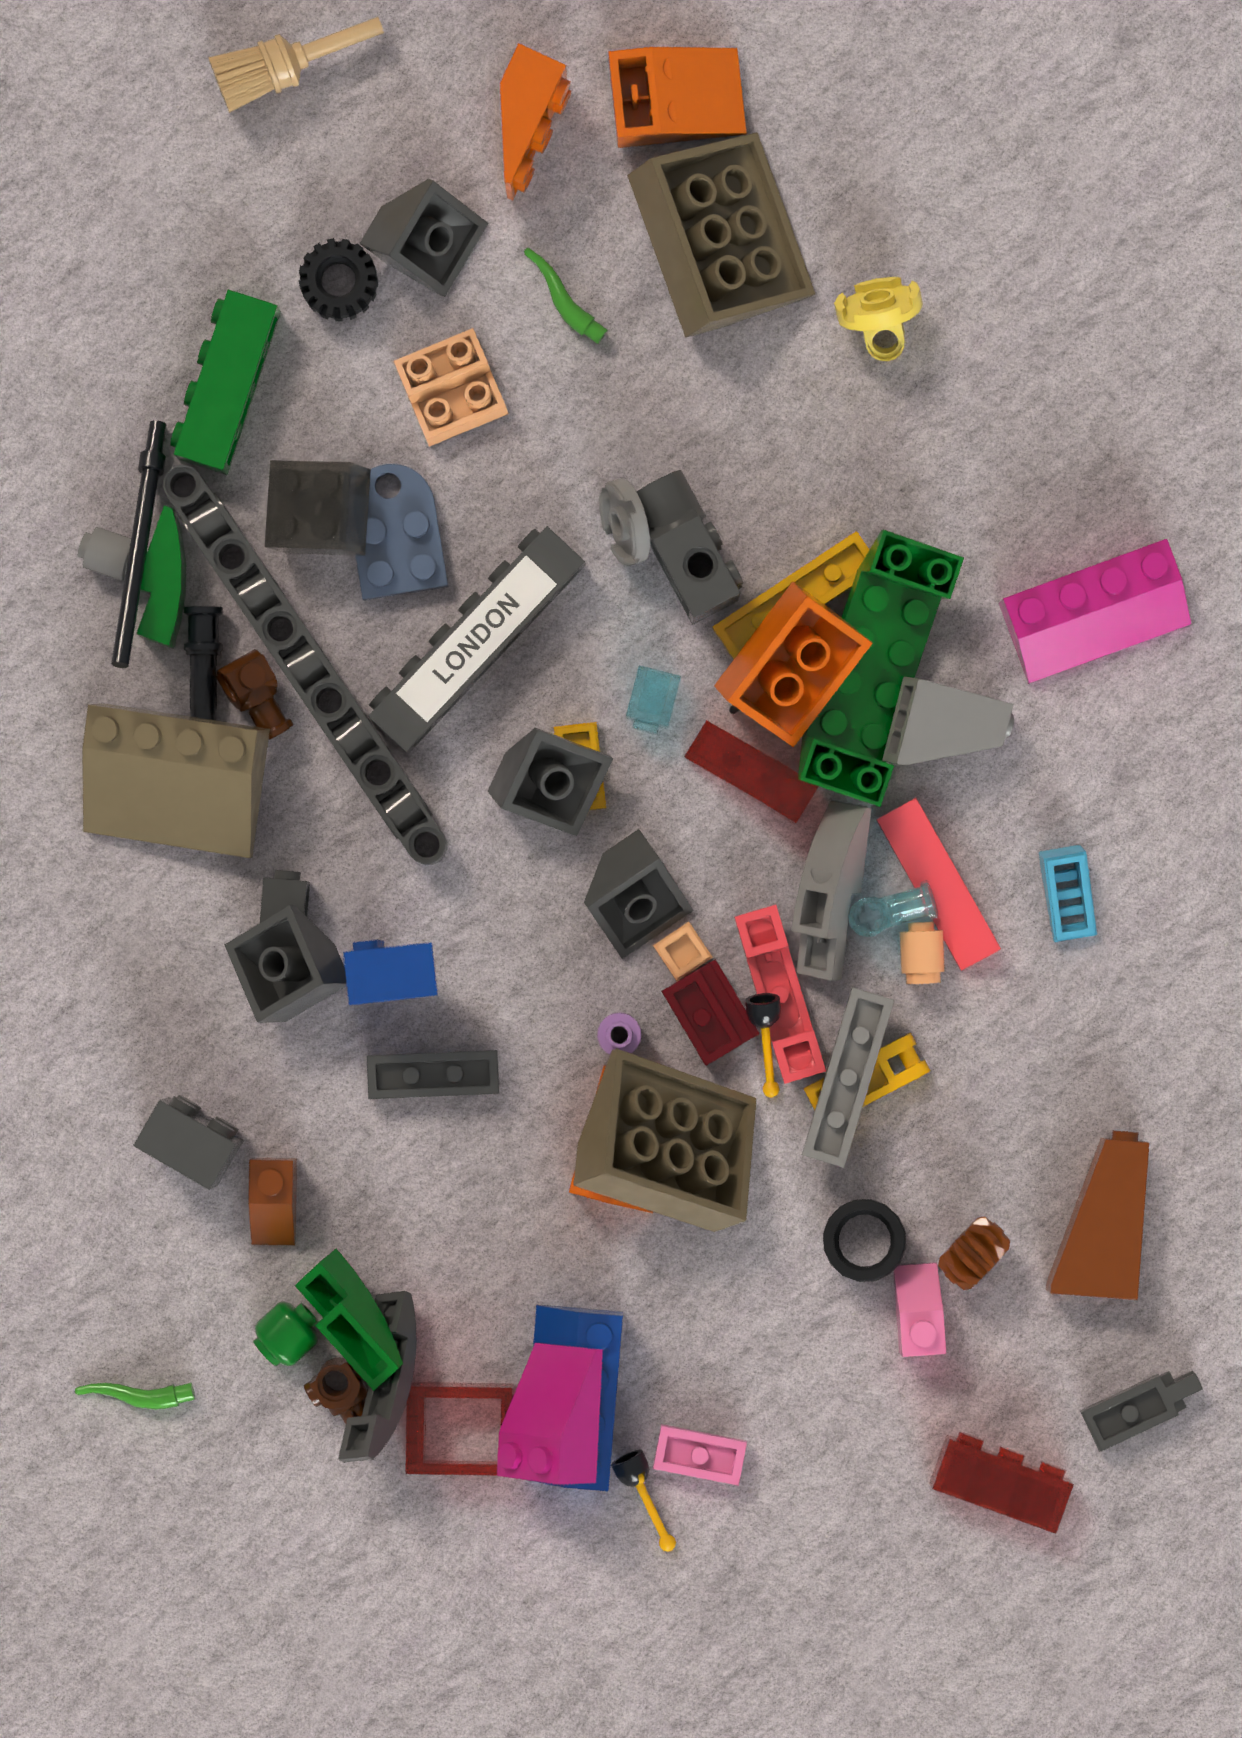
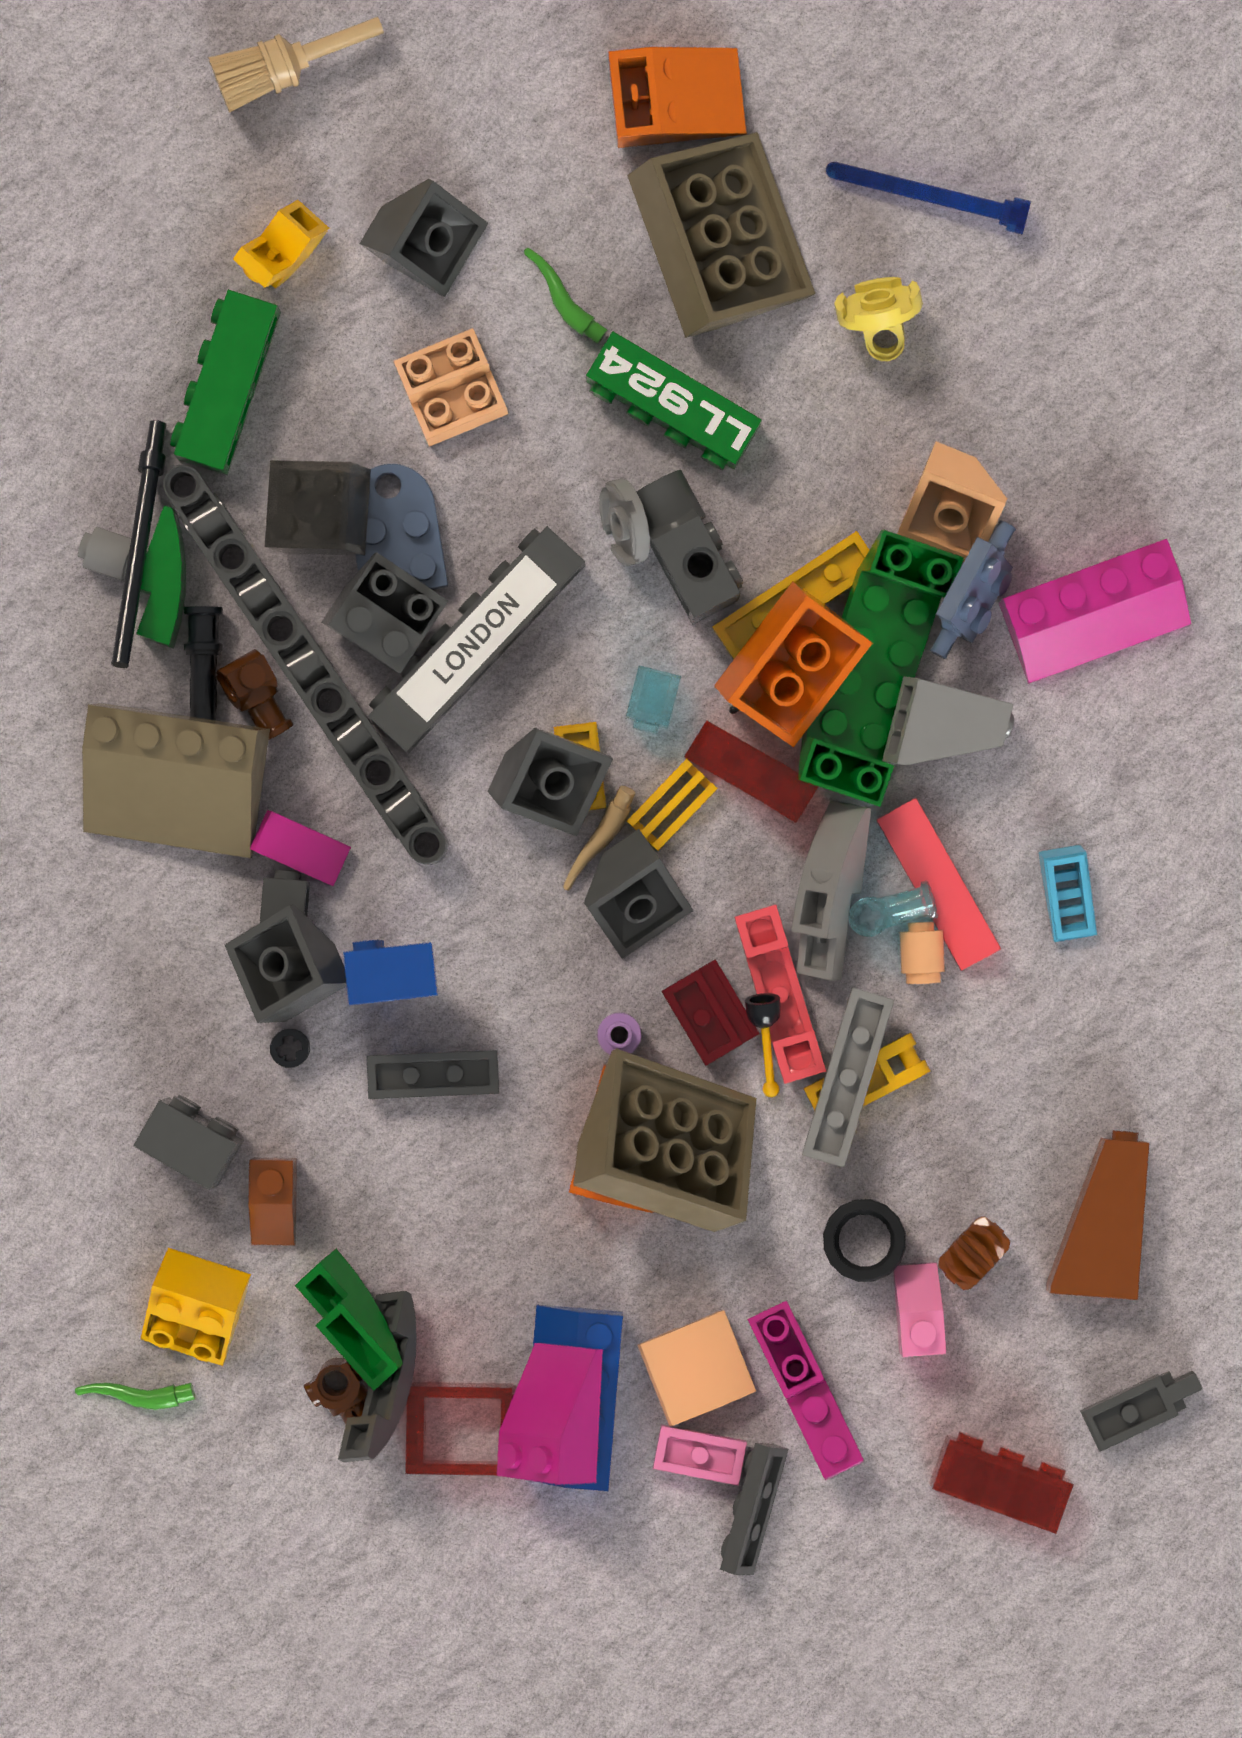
green head [253,1301,319,1366] -> none
black tyre [298,238,378,321] -> none
orange slope [500,43,571,201] -> none
hinge [611,1449,676,1552] -> none
light nougat tile [653,922,713,981] -> none
none -> yellow slope [140,1248,251,1366]
none -> yellow brick [233,200,330,289]
none -> dark pink slope [250,809,351,886]
none -> black bush [270,1029,310,1068]
none -> dark grey slope [321,552,448,674]
none -> tan animal [563,786,636,891]
none -> green brick [586,331,762,470]
none -> yellow tile [627,758,718,851]
none -> light nougat slope [637,1310,756,1426]
none -> dark grey plate [720,1443,789,1575]
none -> dark pink slope [747,1300,865,1480]
none -> clear blue piece [825,161,1031,235]
none -> light nougat slope [897,441,1007,562]
none -> sand blue plate [930,520,1016,659]

